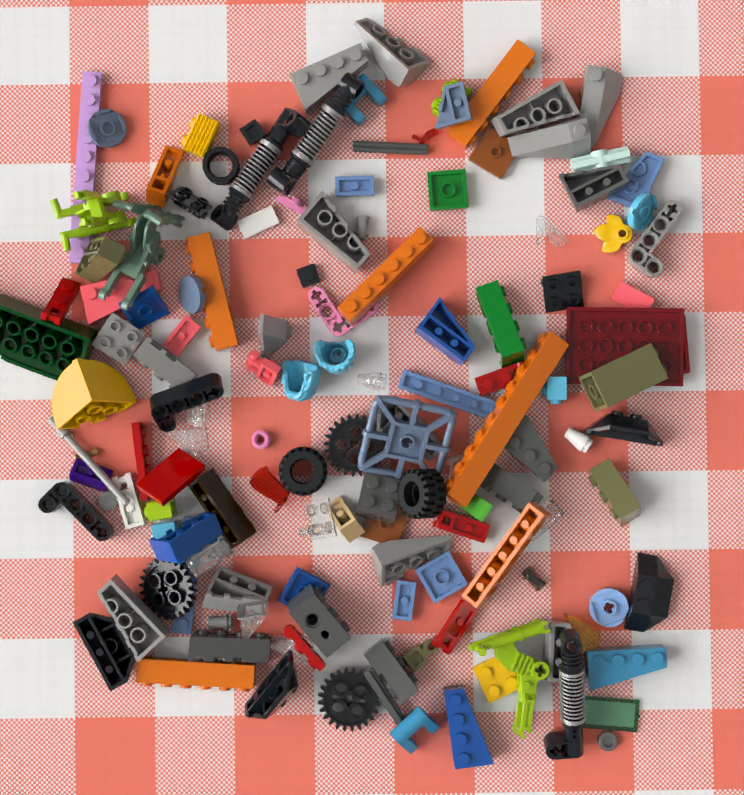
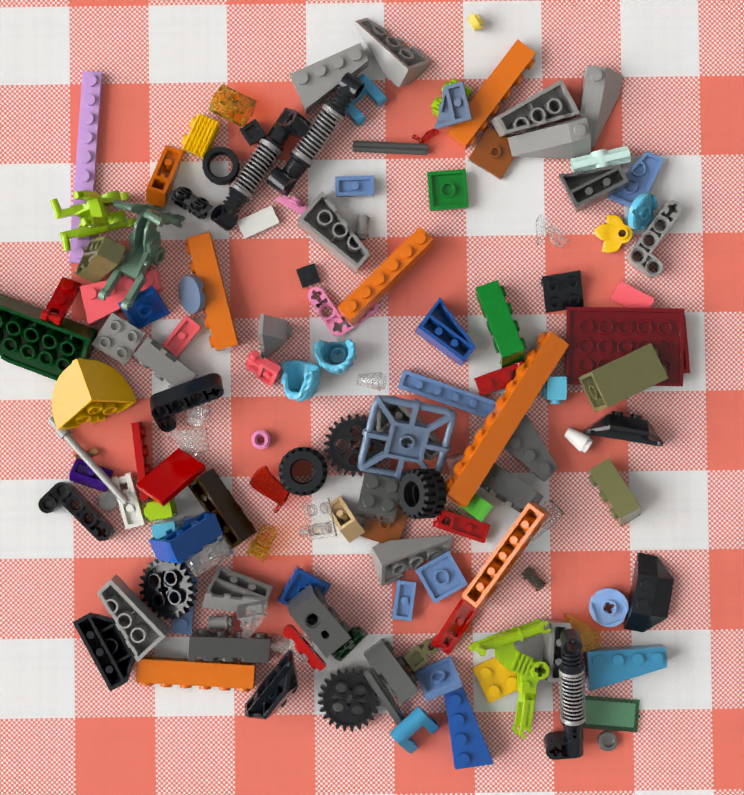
sand blue tile [87,109,127,148] -> none
none -> clear yellow brick [209,84,257,127]
none -> clear yellow piece [246,524,277,563]
none -> dark green plate [331,626,368,661]
none -> medium blue plate [416,656,463,701]
none -> light yellow plate [467,13,484,31]

